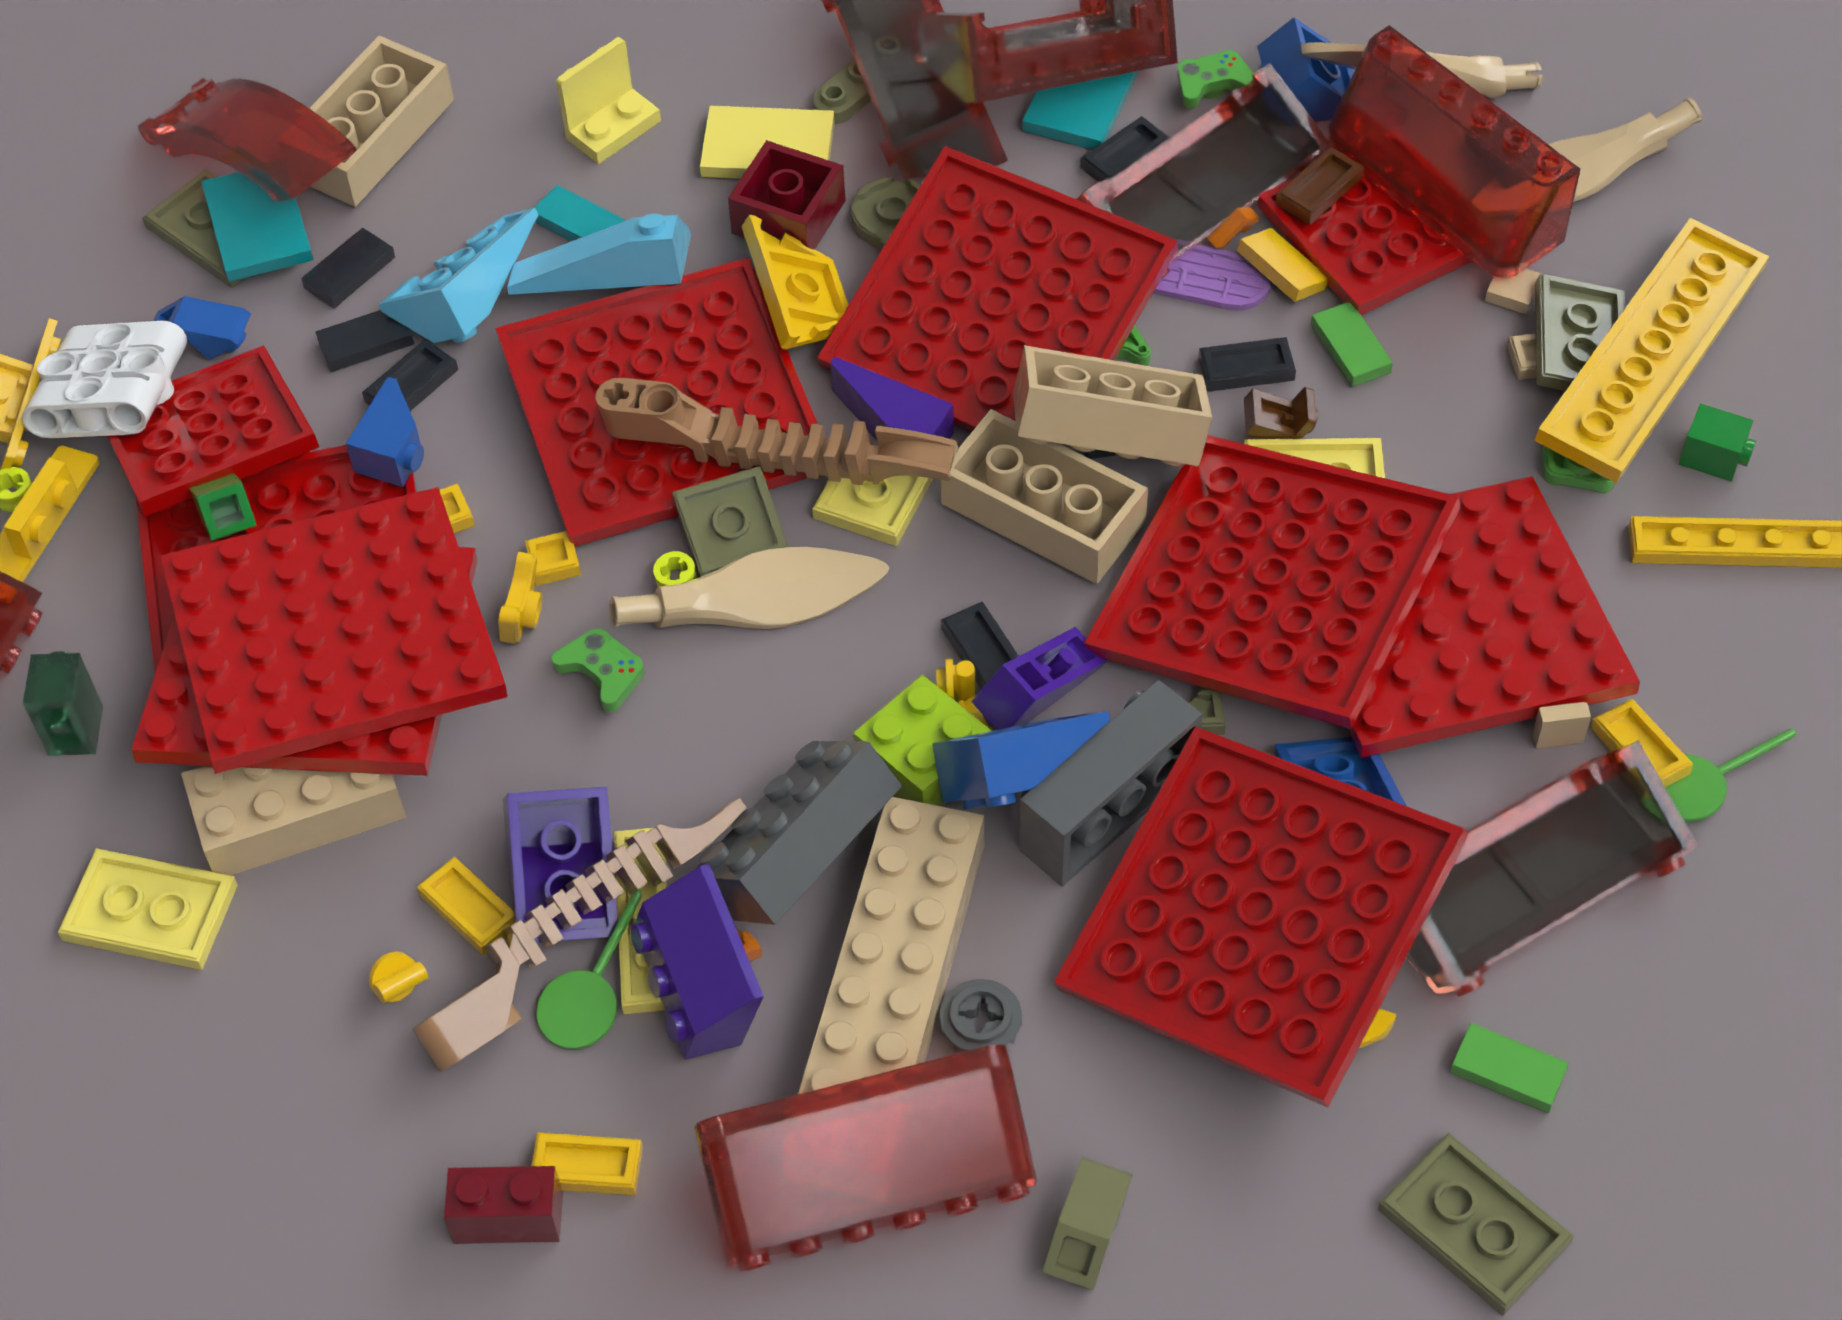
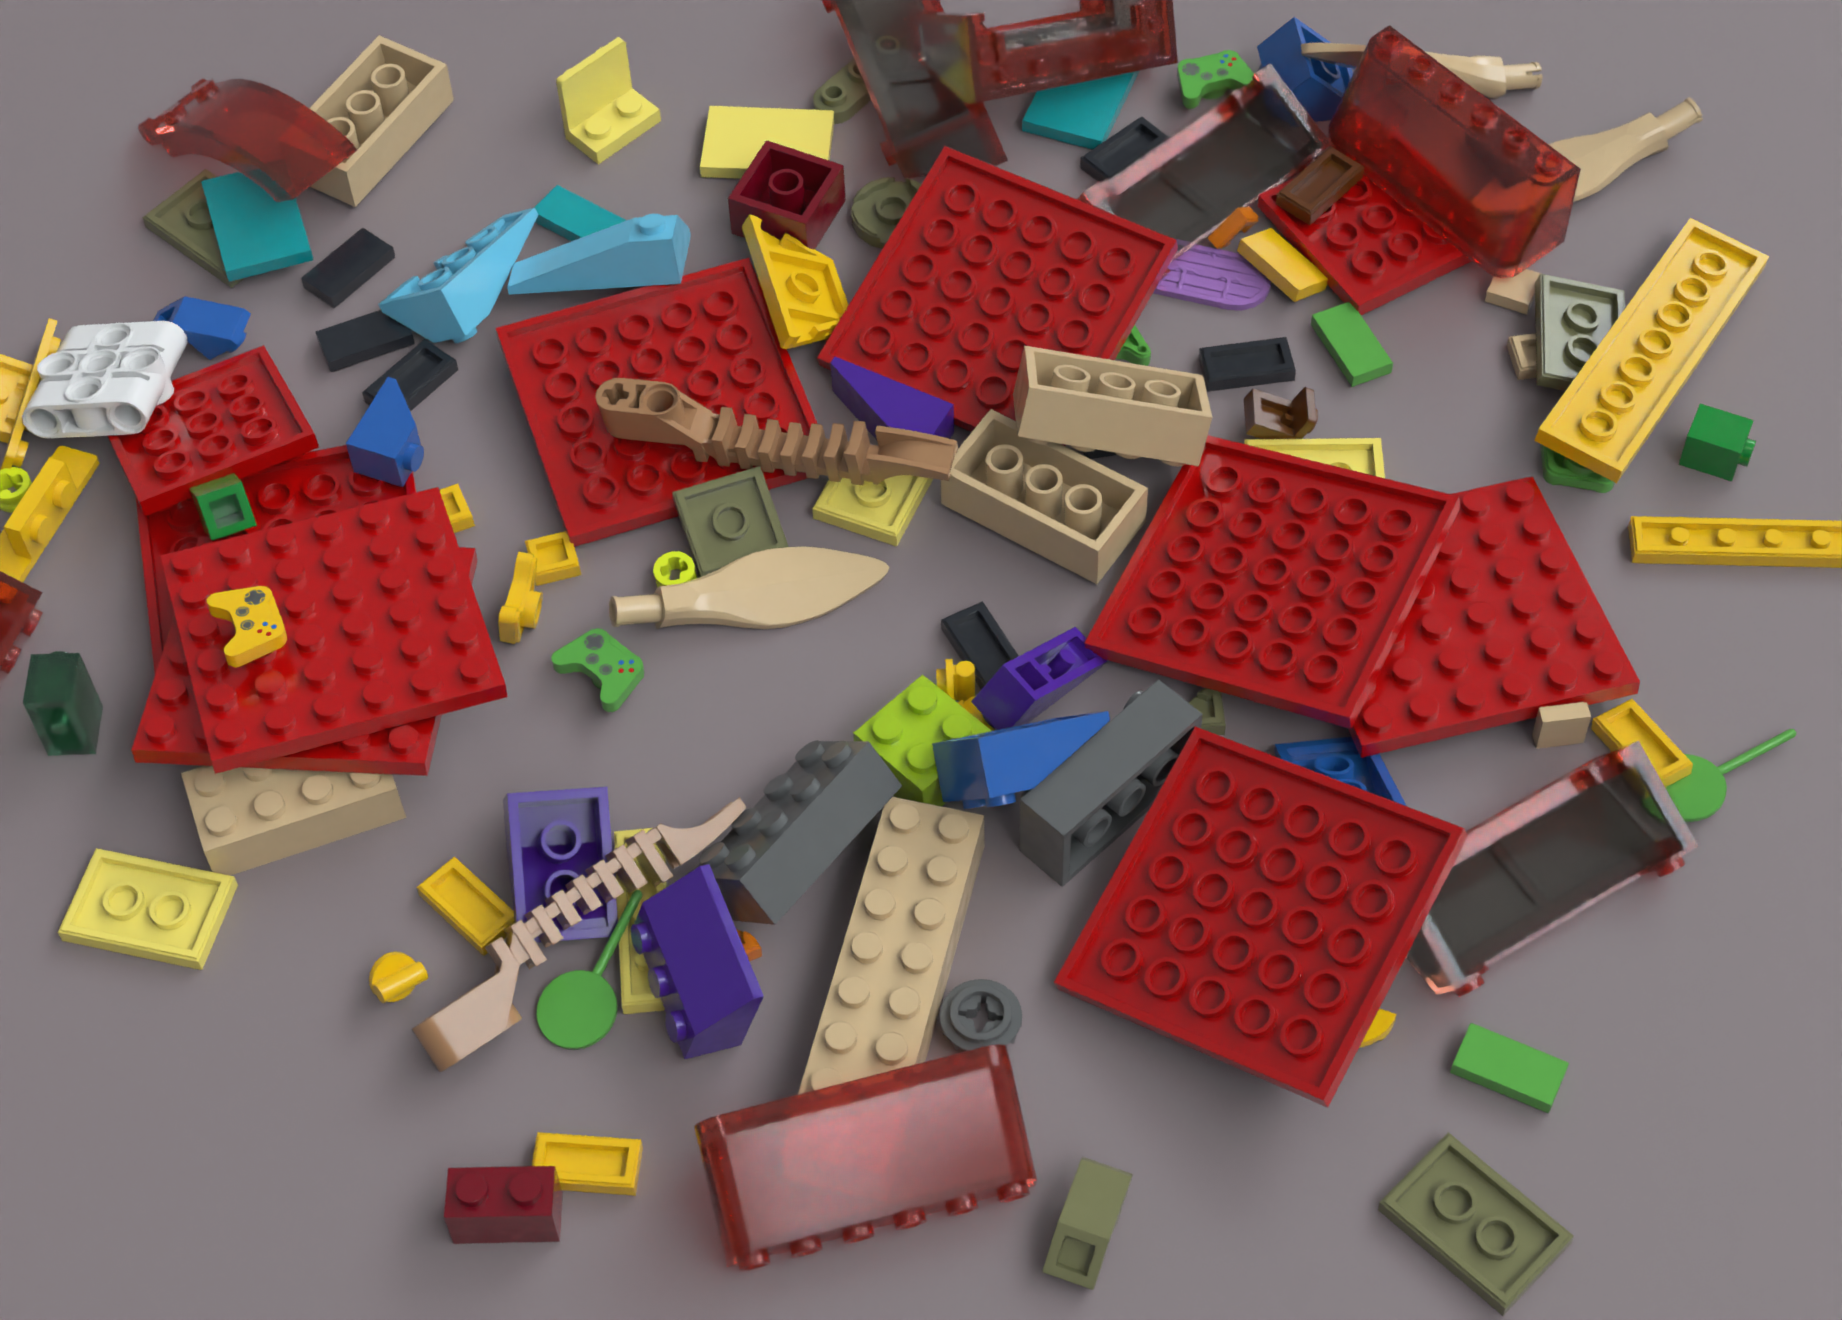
none -> yellow piece [207,586,287,667]

